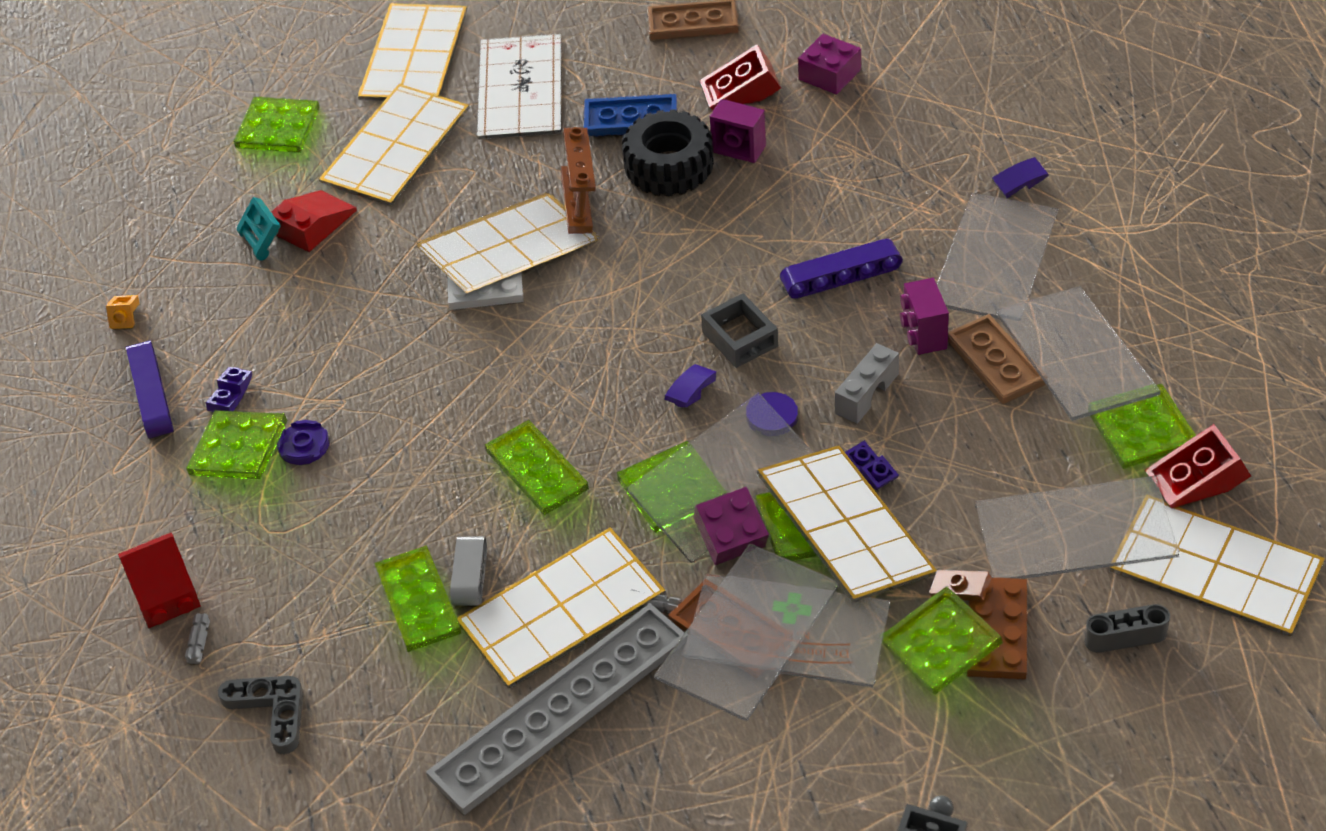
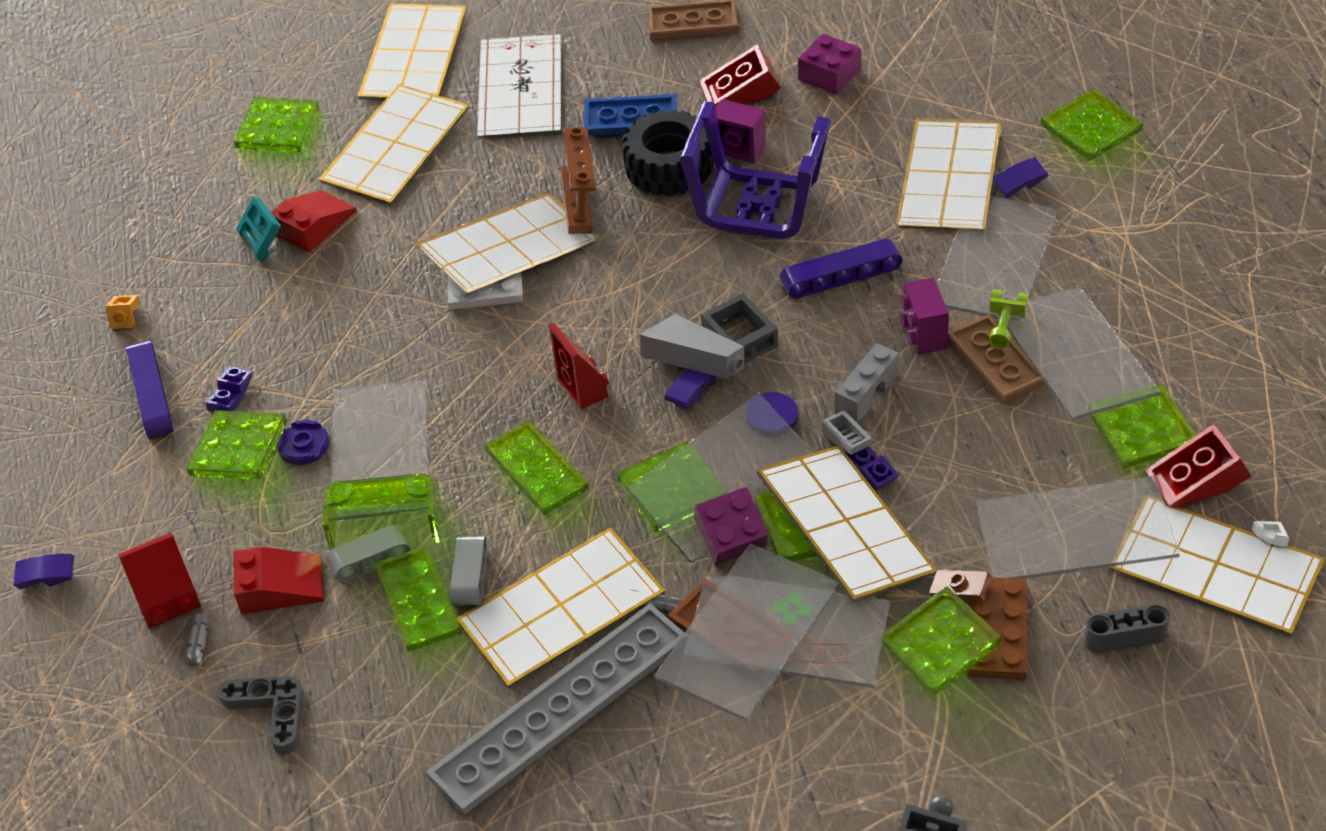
none -> dark purple slope [13,553,74,590]
none -> red slope [233,546,324,614]
none -> clear neon green windscreen [322,474,439,550]
none -> light grey beam [326,525,411,583]
none -> clear piece [331,378,429,521]
none -> red slope [548,323,609,410]
none -> light grey slope [640,314,745,379]
none -> dark purple windscreen [680,101,831,238]
none -> light grey slope [822,410,874,455]
none -> clear piece [896,118,1001,229]
none -> lime bar [989,289,1029,349]
none -> clear neon green plate [1041,88,1143,161]
none -> white tile [1252,521,1289,547]

